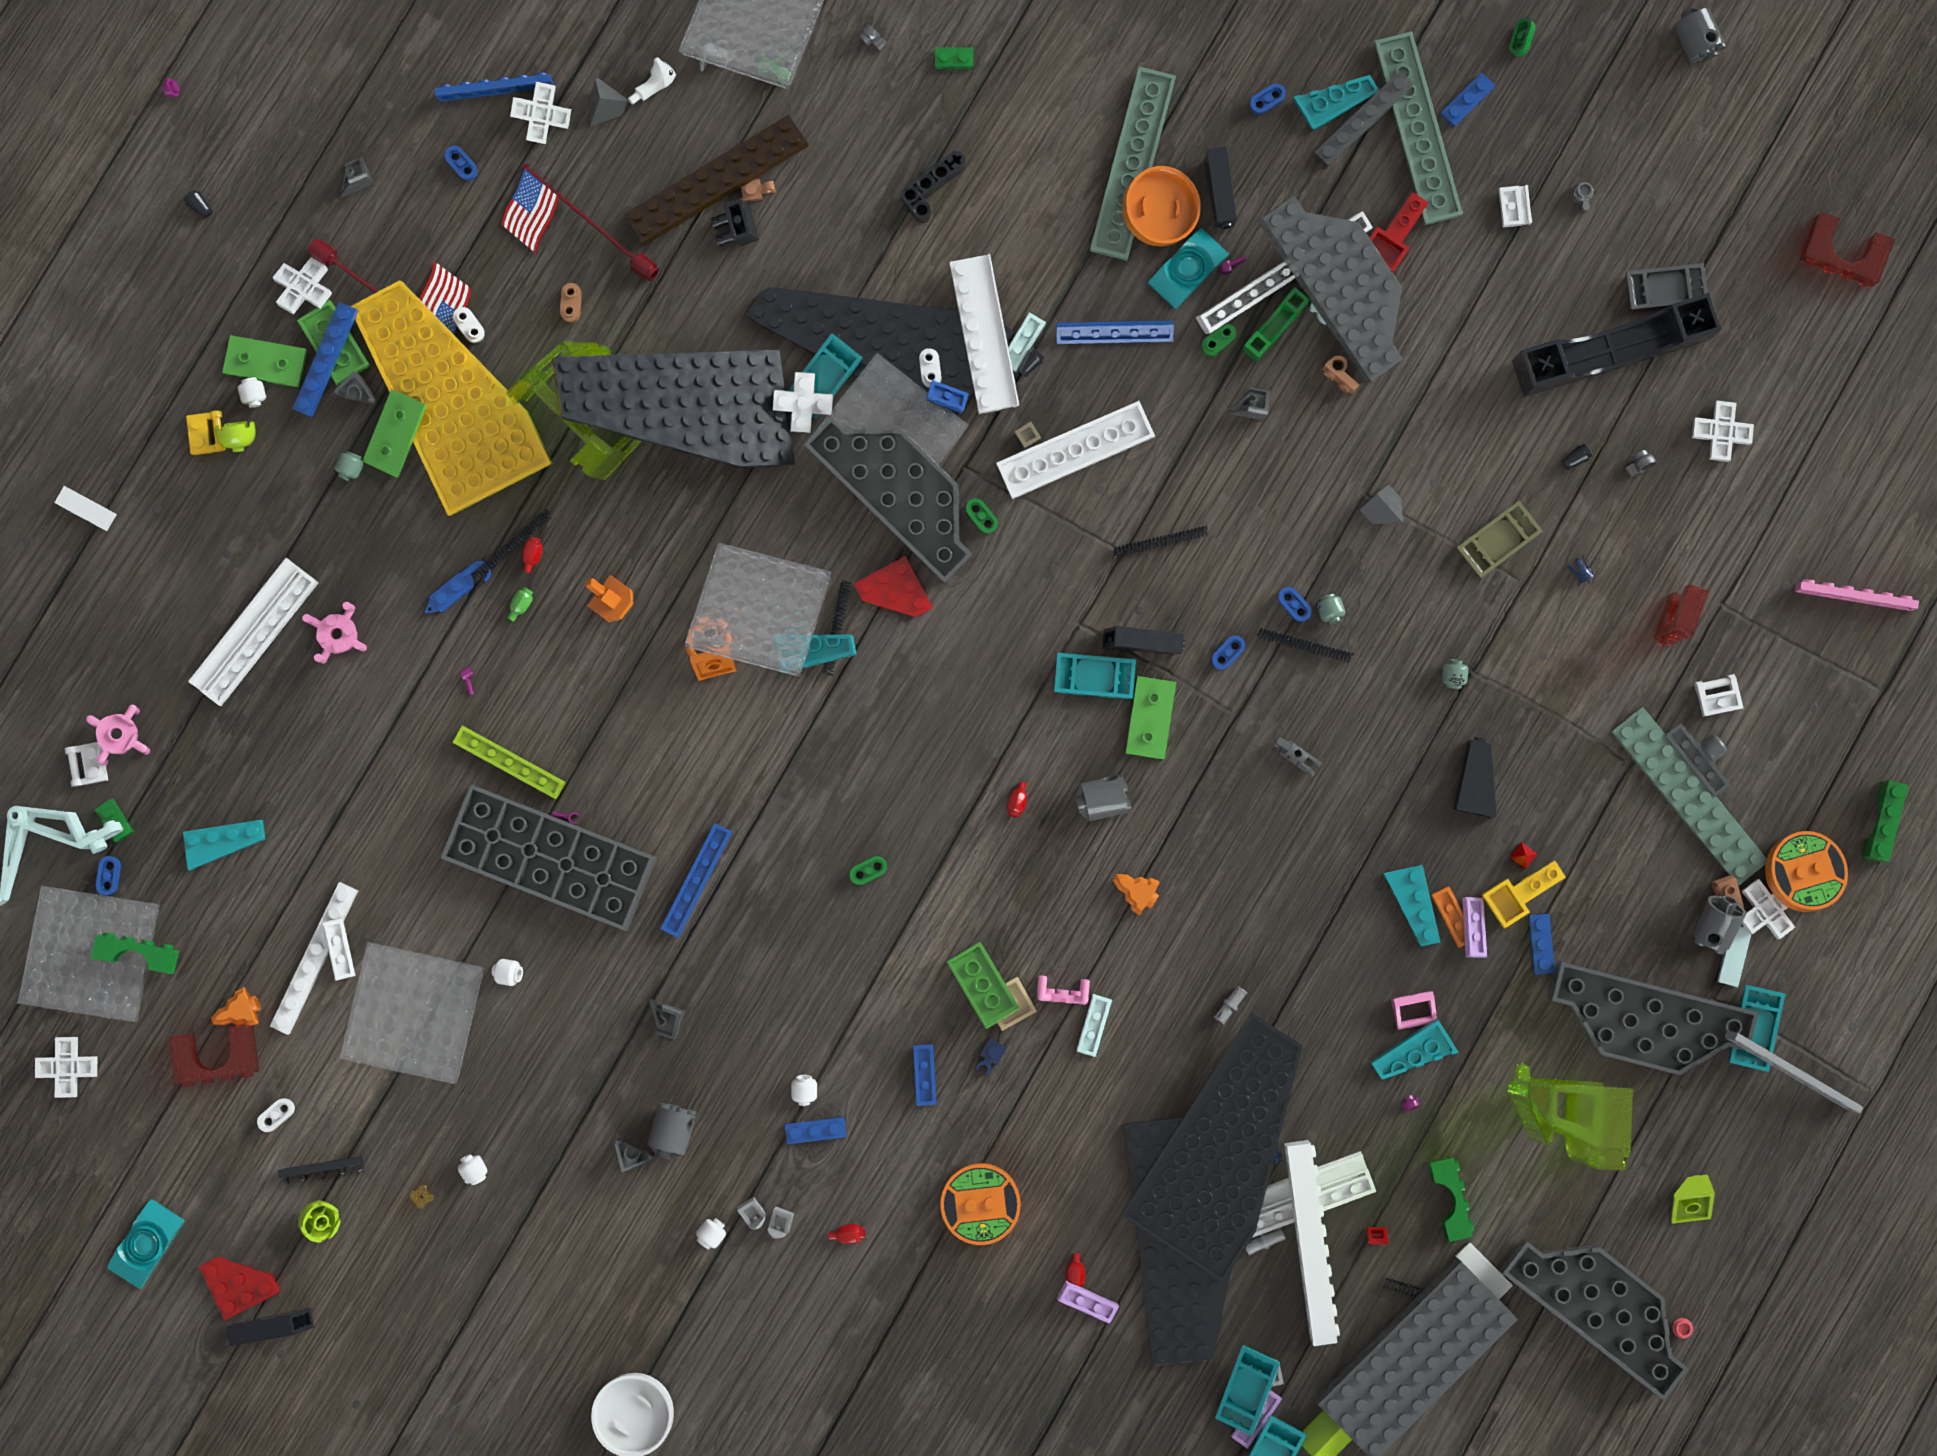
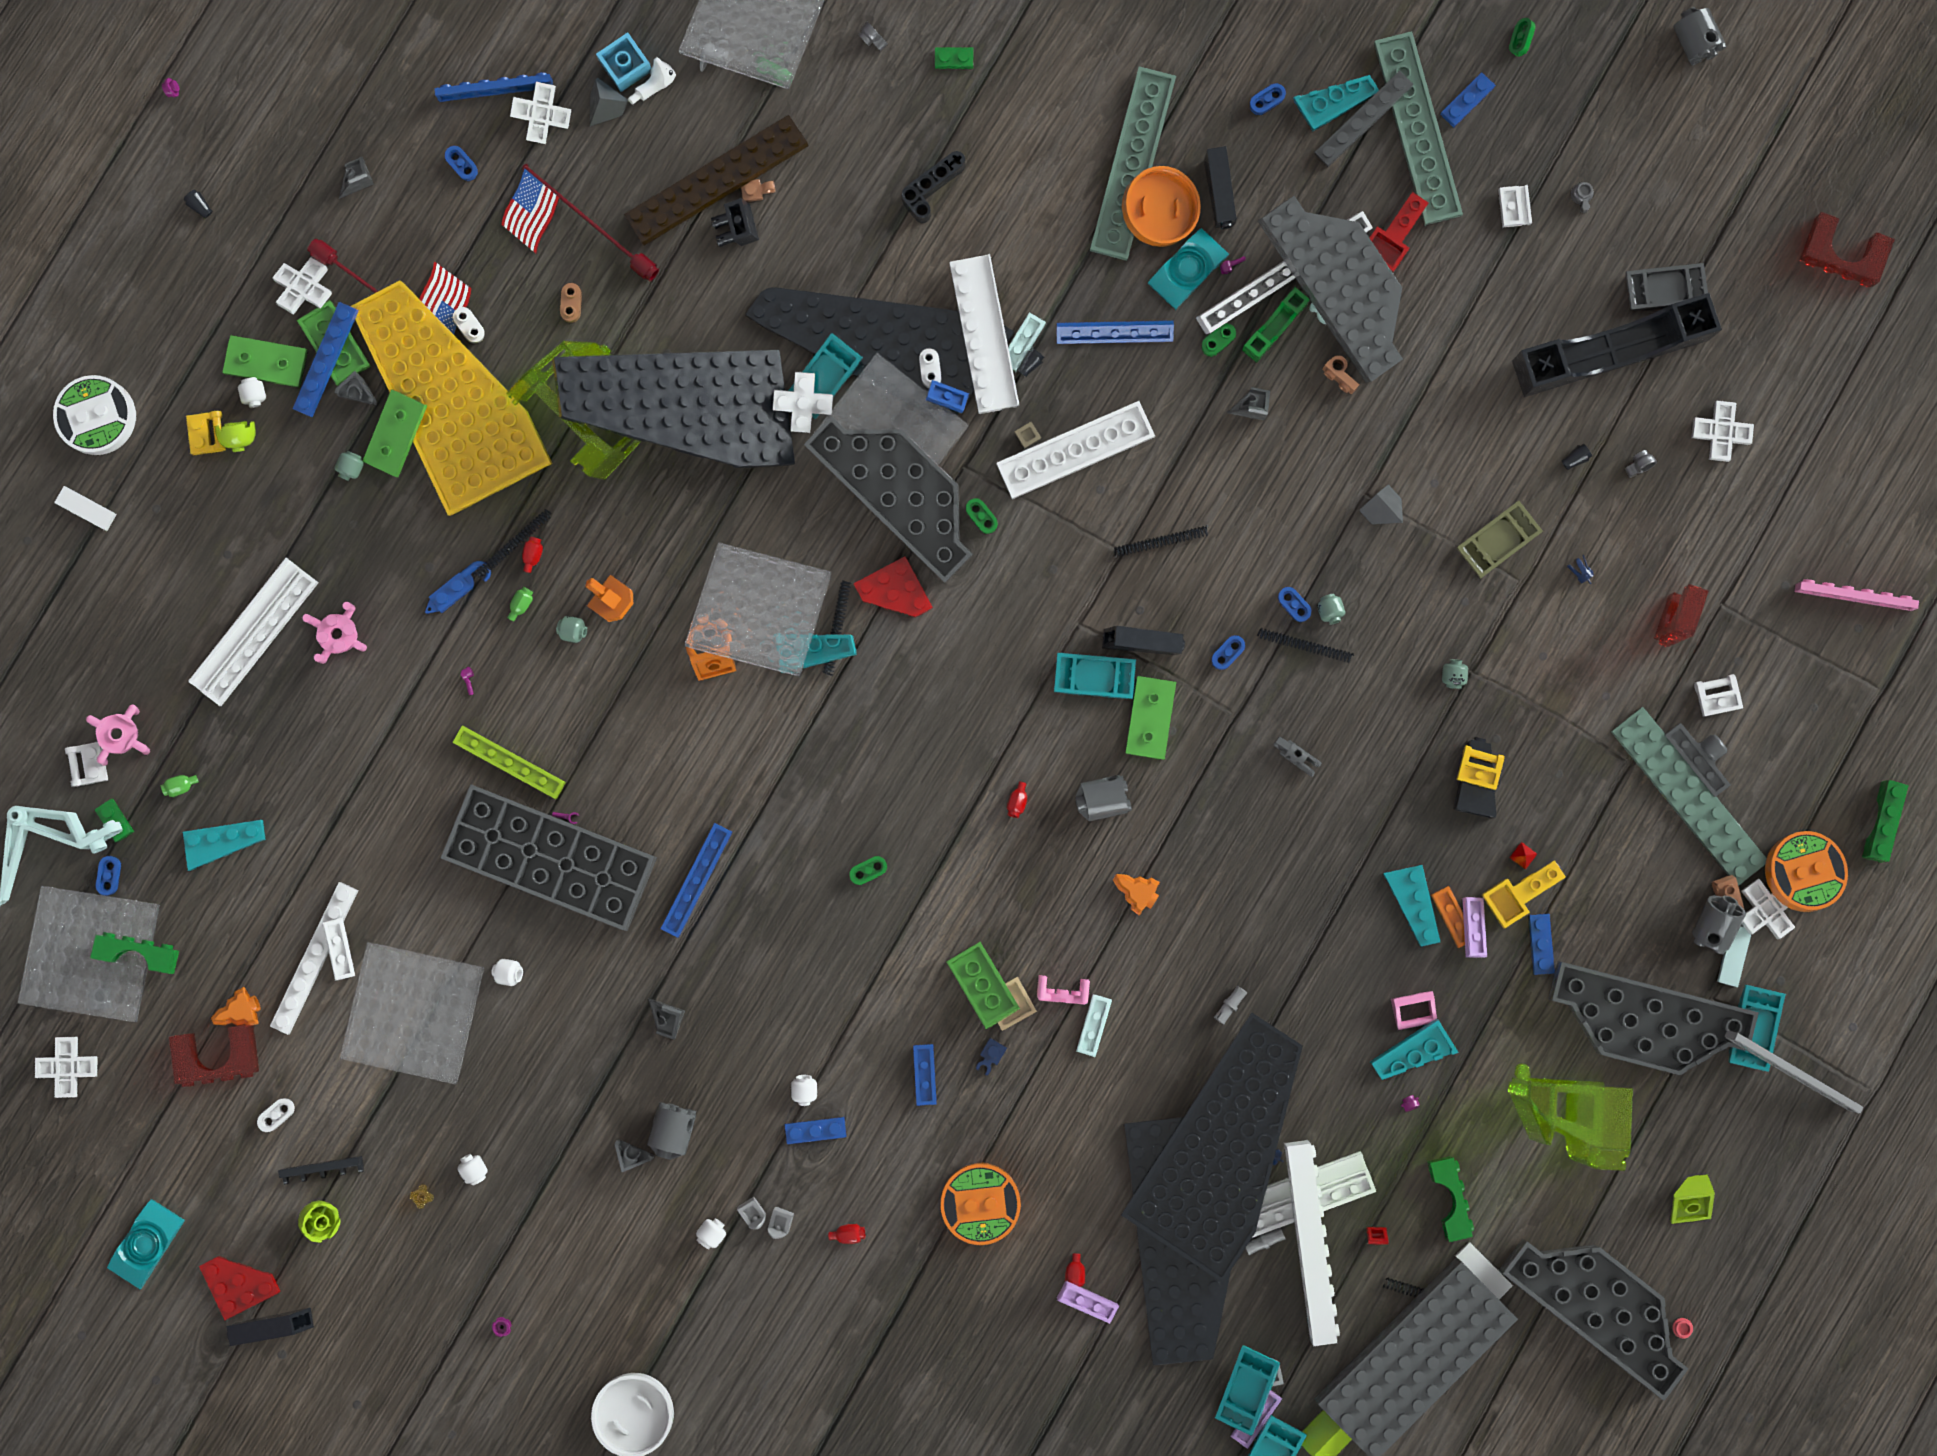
none -> piece [53,375,136,455]
none -> bright green plant [161,775,199,797]
none -> magenta plate [492,1317,512,1337]
none -> sand green head [556,616,587,643]
none -> medium azure brick [596,32,651,92]
none -> yellow plate [1456,745,1504,790]

